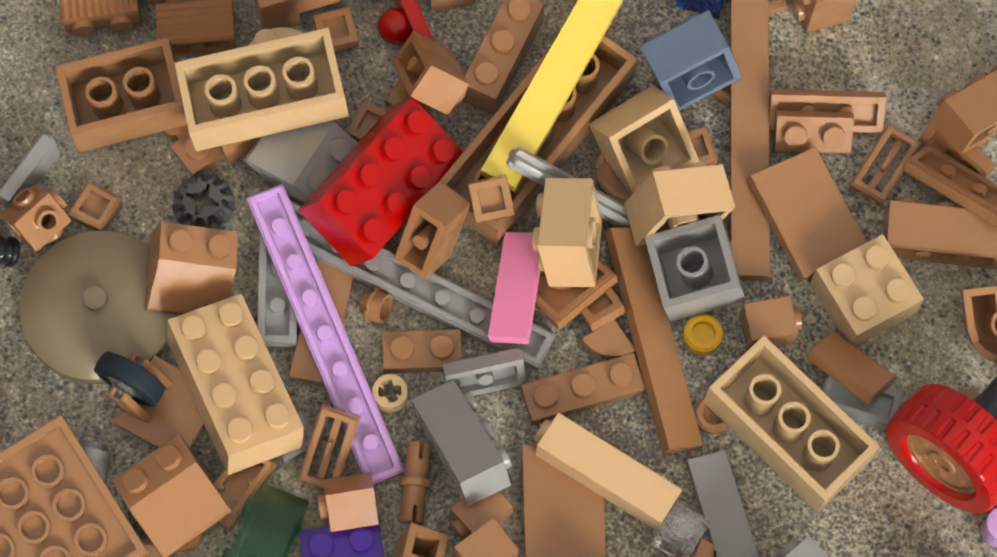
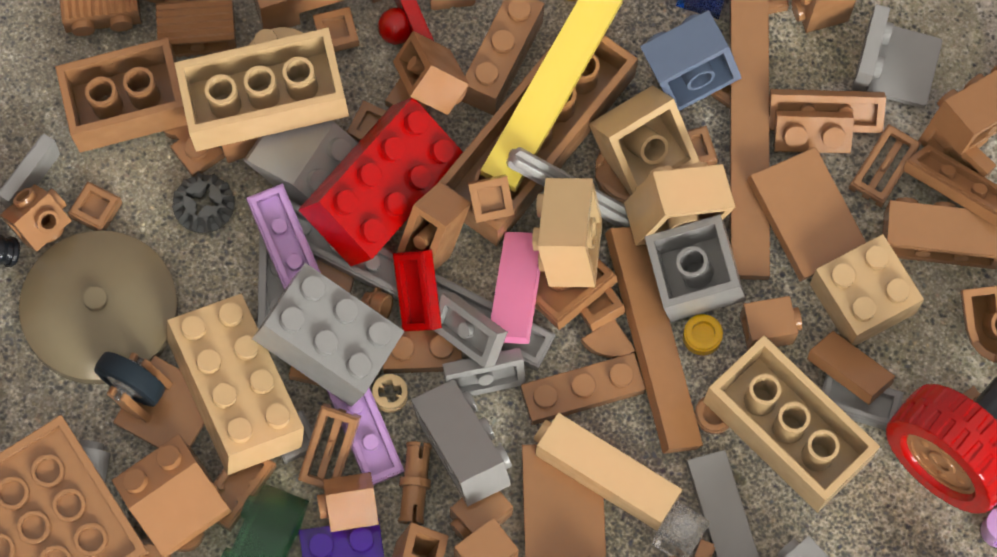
medium nougat slope [145,221,238,315] -> none
none -> light grey brick [252,263,404,407]
none -> red tile [393,249,442,332]
none -> light grey plate [434,292,508,368]
none -> light grey bracket [852,4,942,108]

